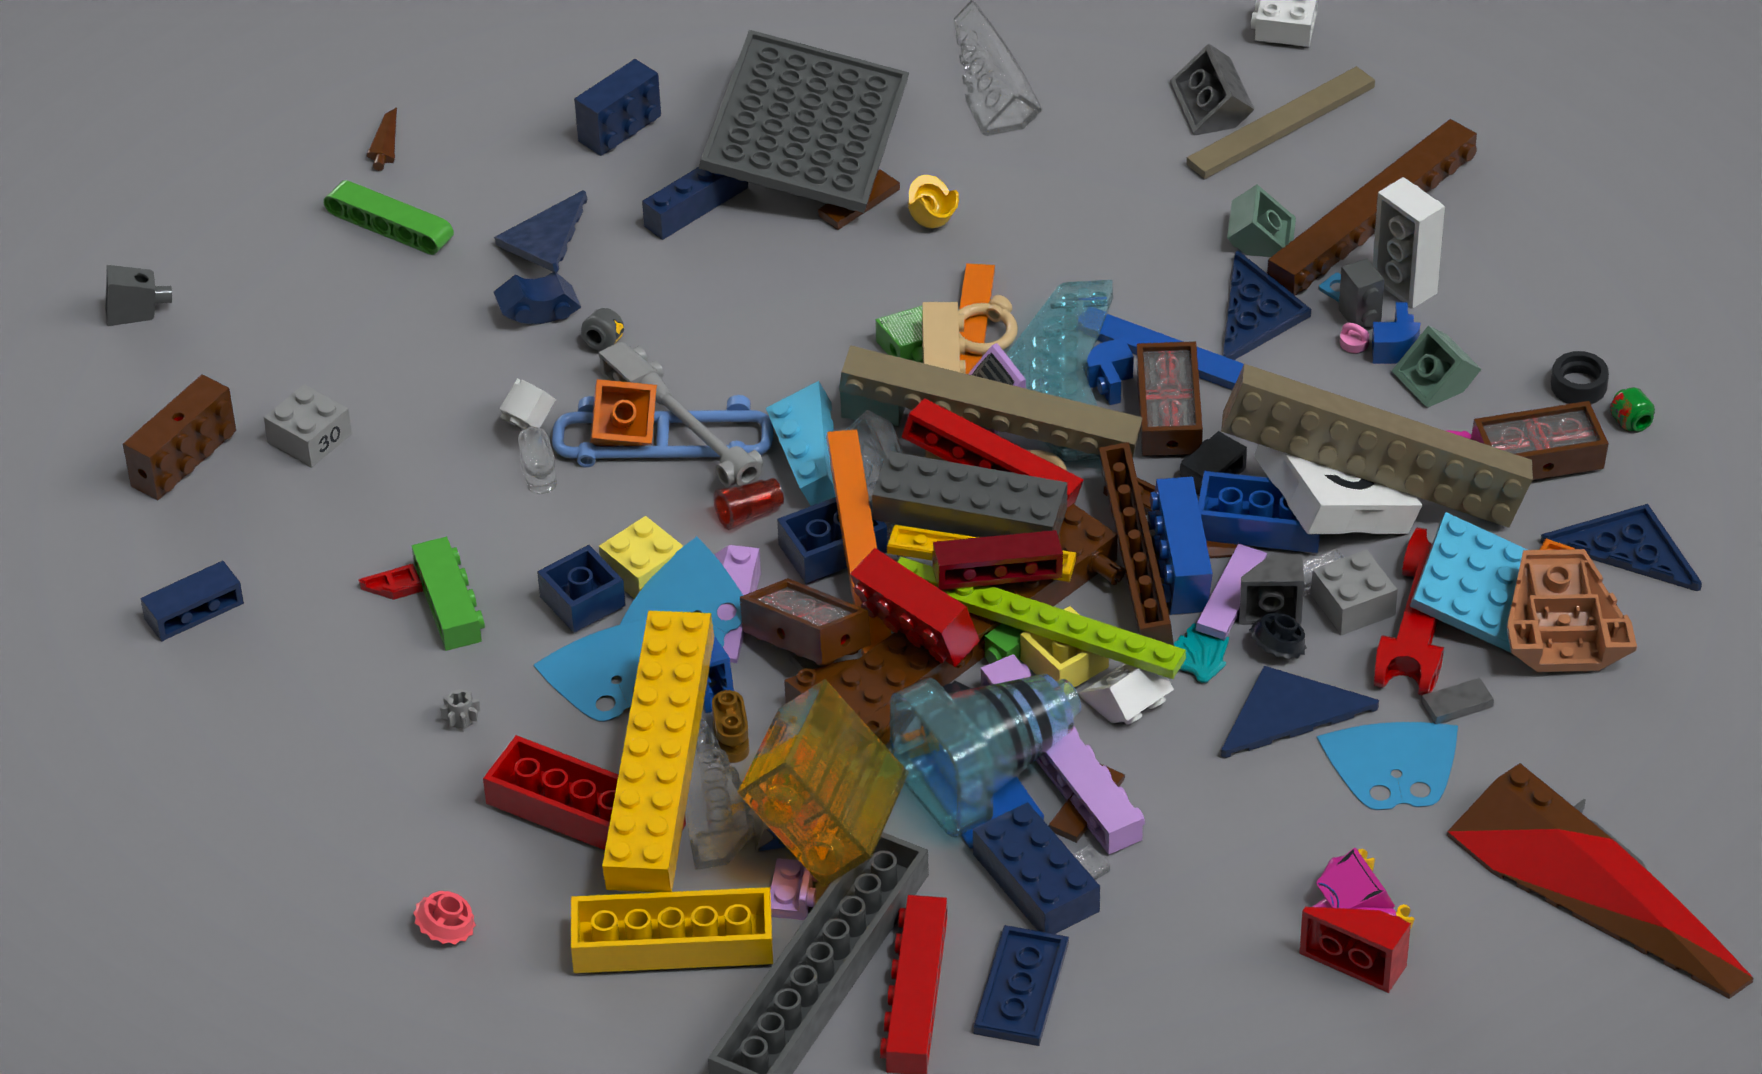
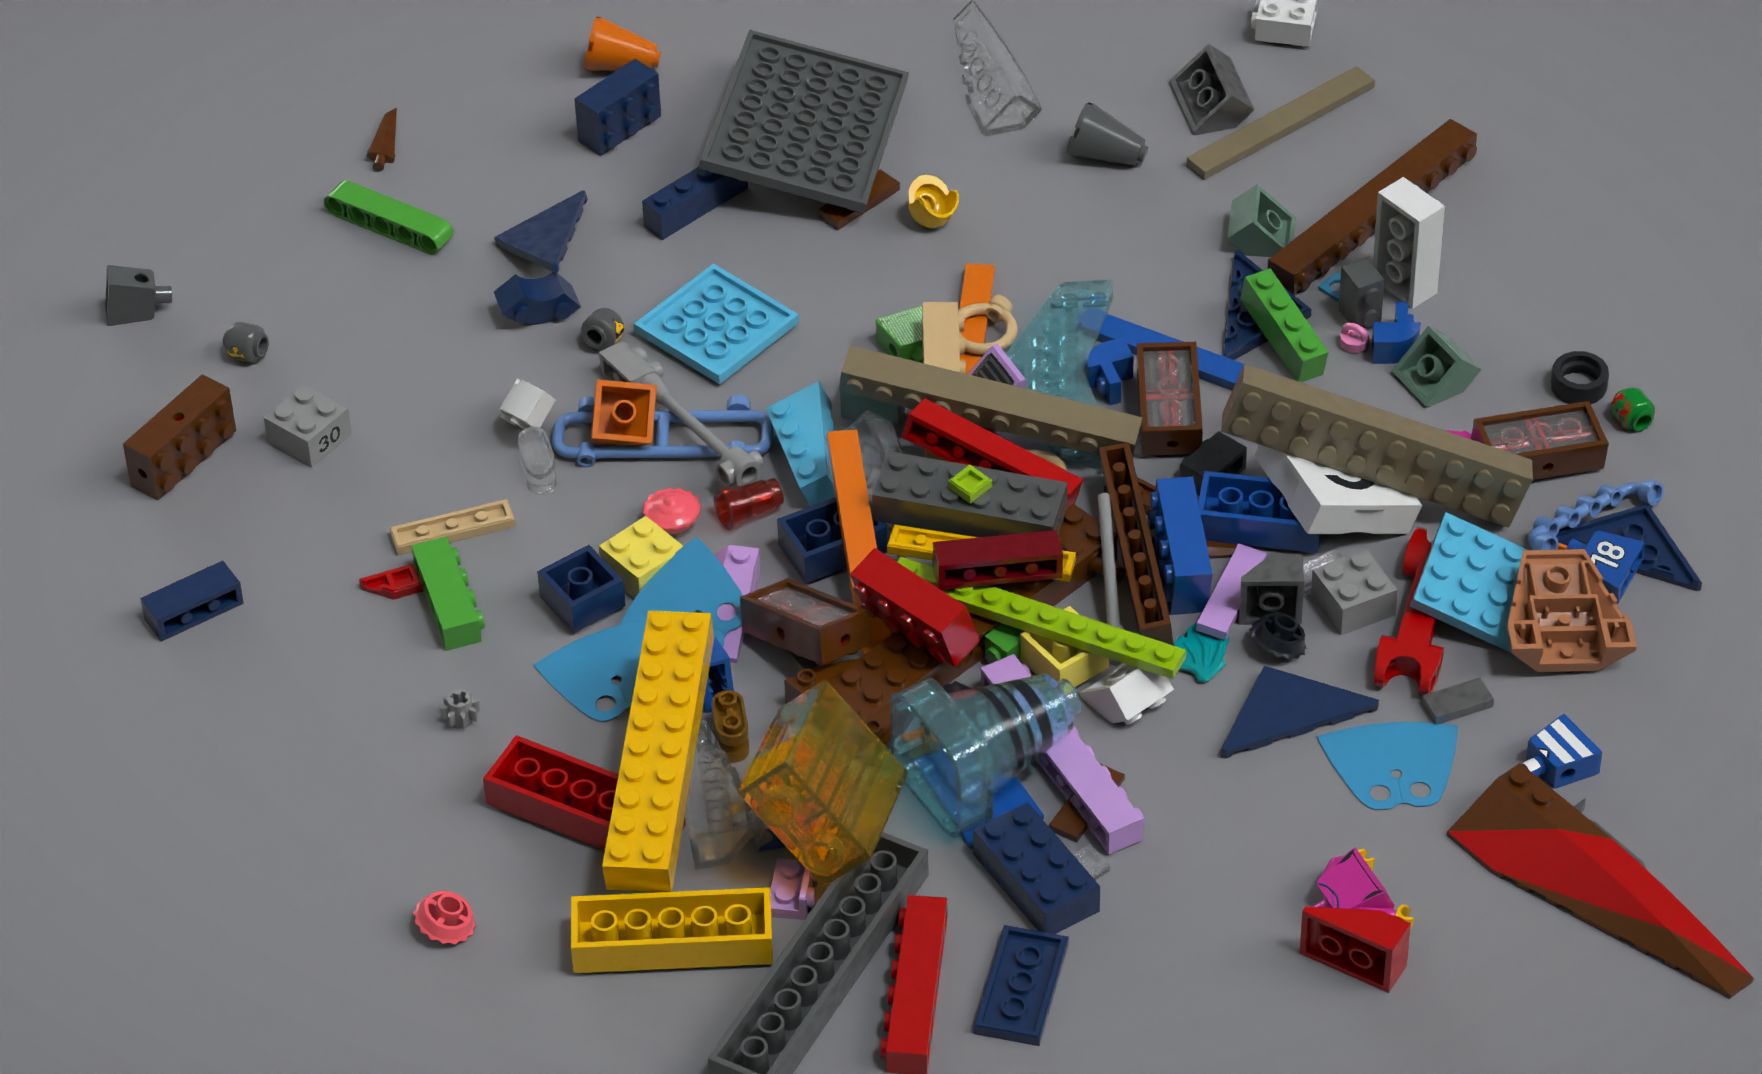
none -> dark grey head [223,322,269,363]
none -> tan tile [389,499,516,555]
none -> orange cone [584,16,662,71]
none -> medium azure plate [634,263,799,384]
none -> coral piece [642,487,702,534]
none -> lime tile [948,464,992,504]
none -> dark grey cone [1067,102,1149,166]
none -> light grey bar [1098,493,1123,665]
none -> bright green brick [1240,268,1329,382]
none -> blue torso [1522,714,1602,788]
none -> medium blue bar [1527,479,1664,550]
none -> blue torso [1567,531,1645,604]

